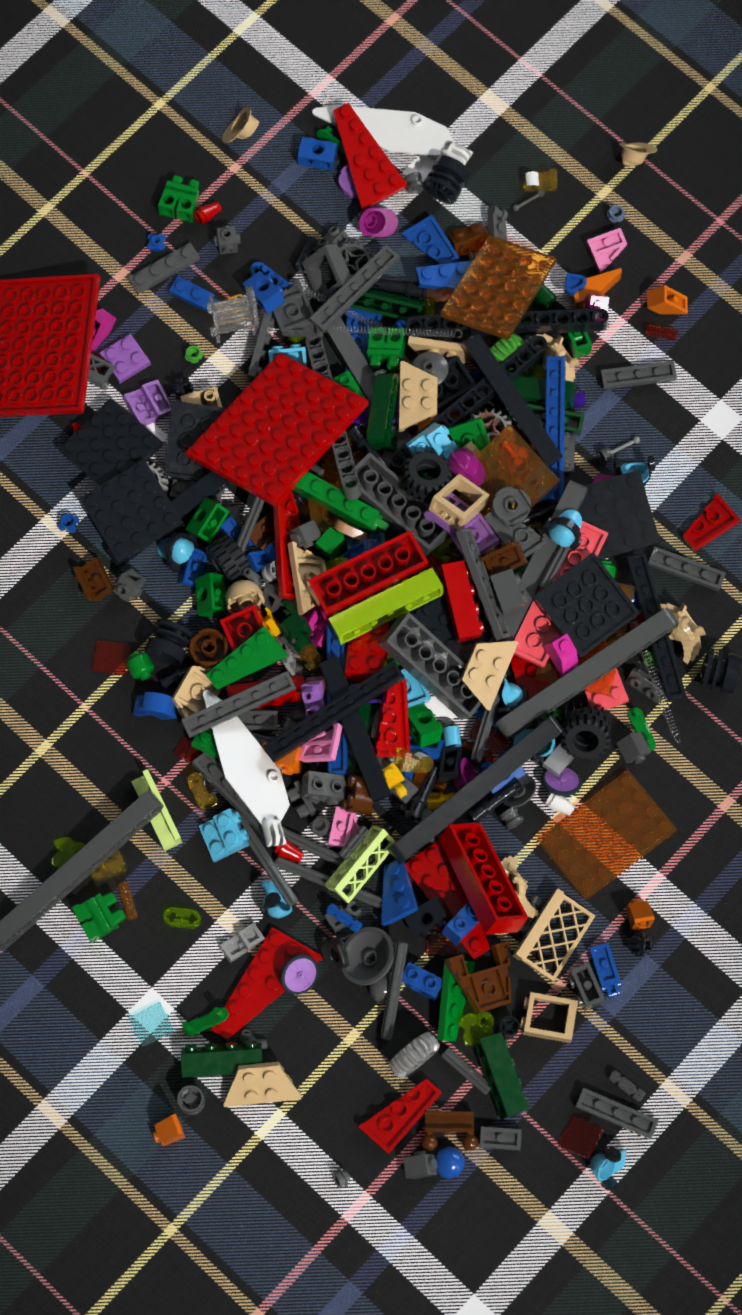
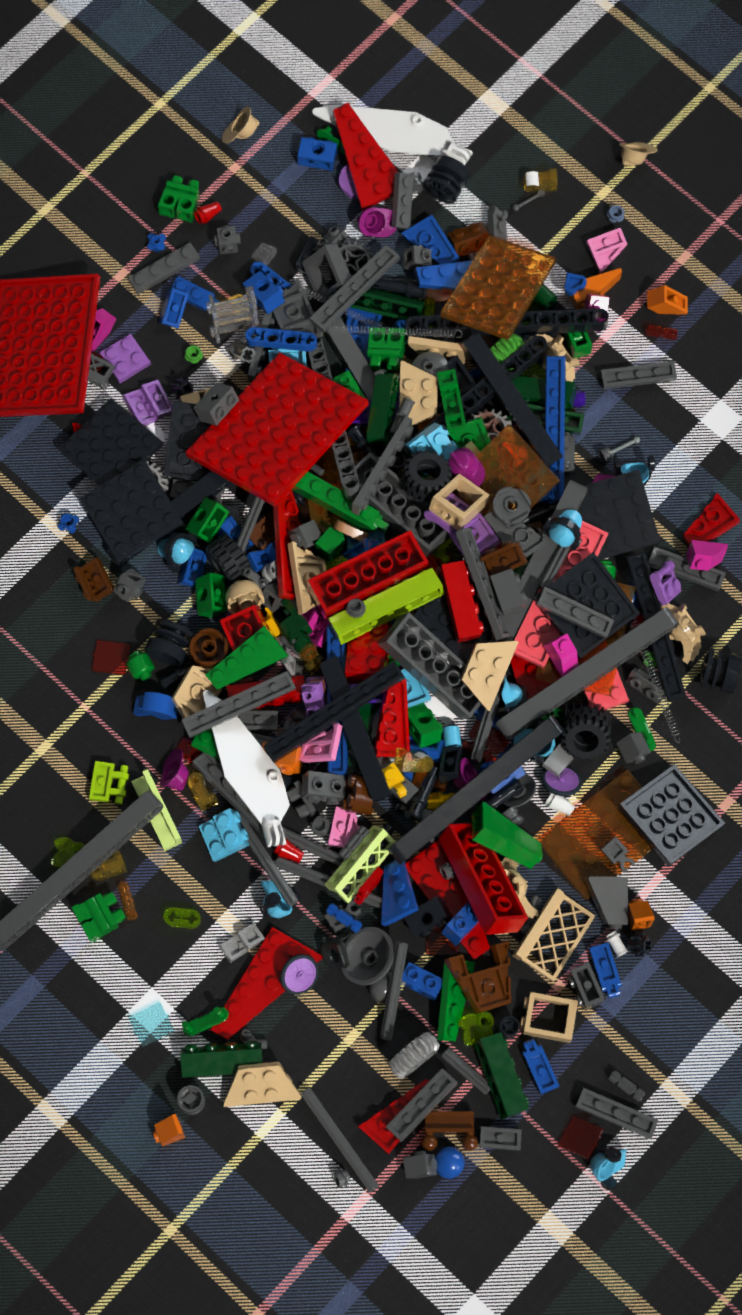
none -> lime plate [89,761,129,805]
none -> blue slope [158,288,189,329]
none -> magenta piece [159,748,189,791]
none -> dark grey brick [194,382,239,426]
none -> dark grey piece [226,337,256,363]
none -> blue beam [245,327,317,351]
none -> clear slope [251,243,277,266]
none -> dark grey axle [301,1088,379,1192]
none -> dark grey plate [346,599,366,618]
none -> dark grey plate [352,416,414,516]
none -> red tile [354,867,384,905]
none -> dark grey plate [386,1068,458,1142]
none -> dark grey axle [390,397,415,434]
none -> dark grey plate [391,172,414,230]
none -> dark grey brick [402,245,432,273]
none -> green slope [437,369,467,433]
none -> dark grey plate [439,861,455,880]
none -> green slope [472,802,543,869]
none -> blue hinge [522,1038,559,1095]
none -> dark grey plate [536,587,614,638]
none -> dark grey slope [584,876,628,929]
none -> dark grey plate [600,836,635,872]
none -> white pin [606,931,628,958]
none -> plate [618,764,725,867]
none -> medium lavender plate [650,560,681,606]
none -> dark pink slope [686,540,728,571]

